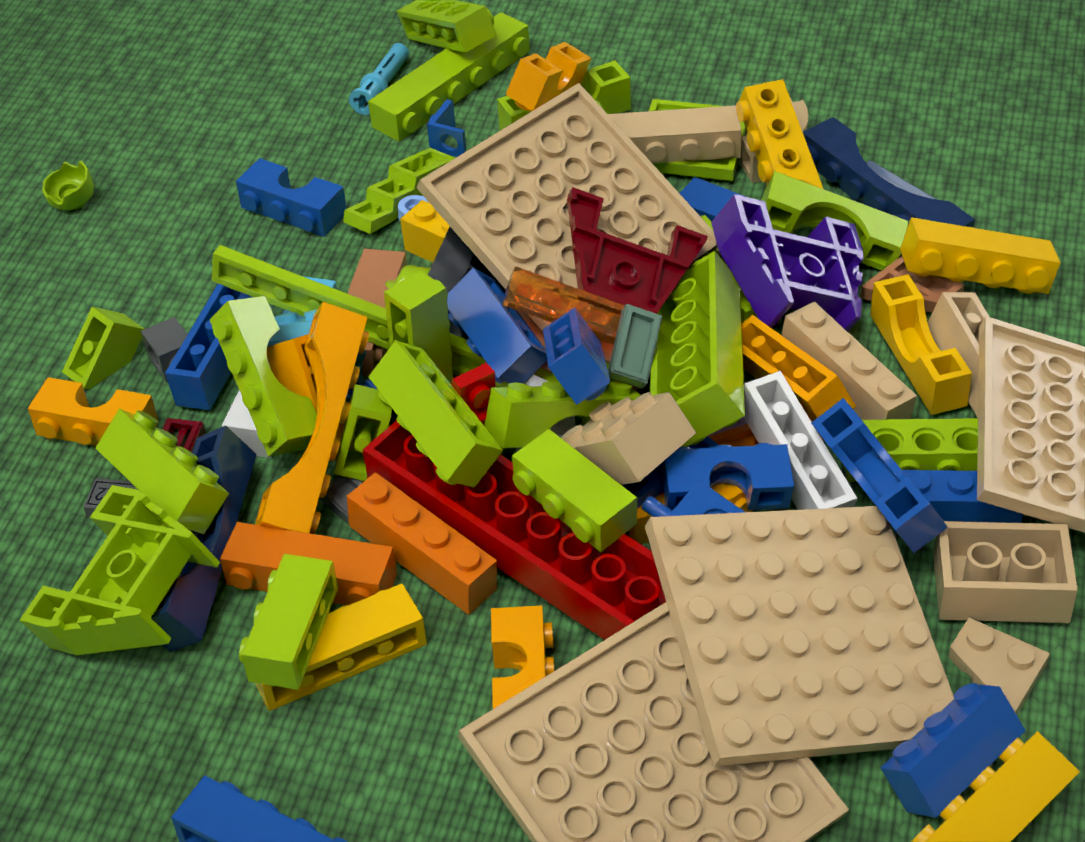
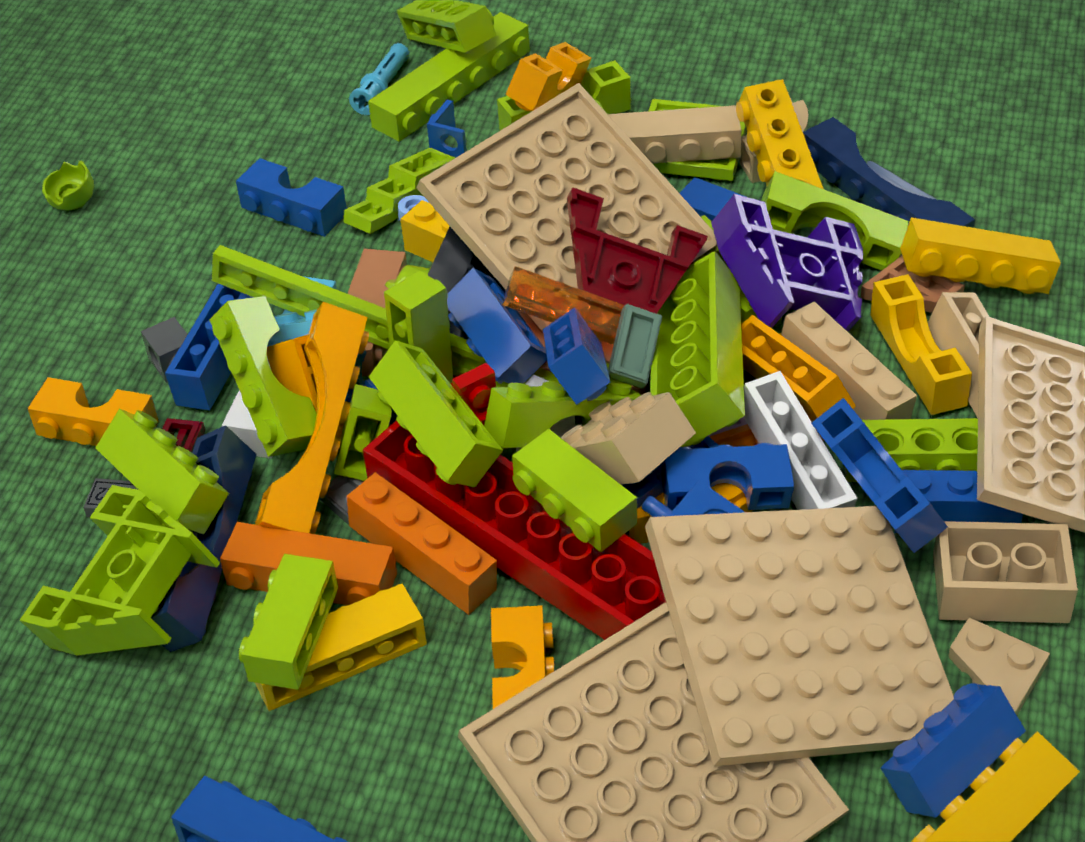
lime slope [62,307,145,389] -> none

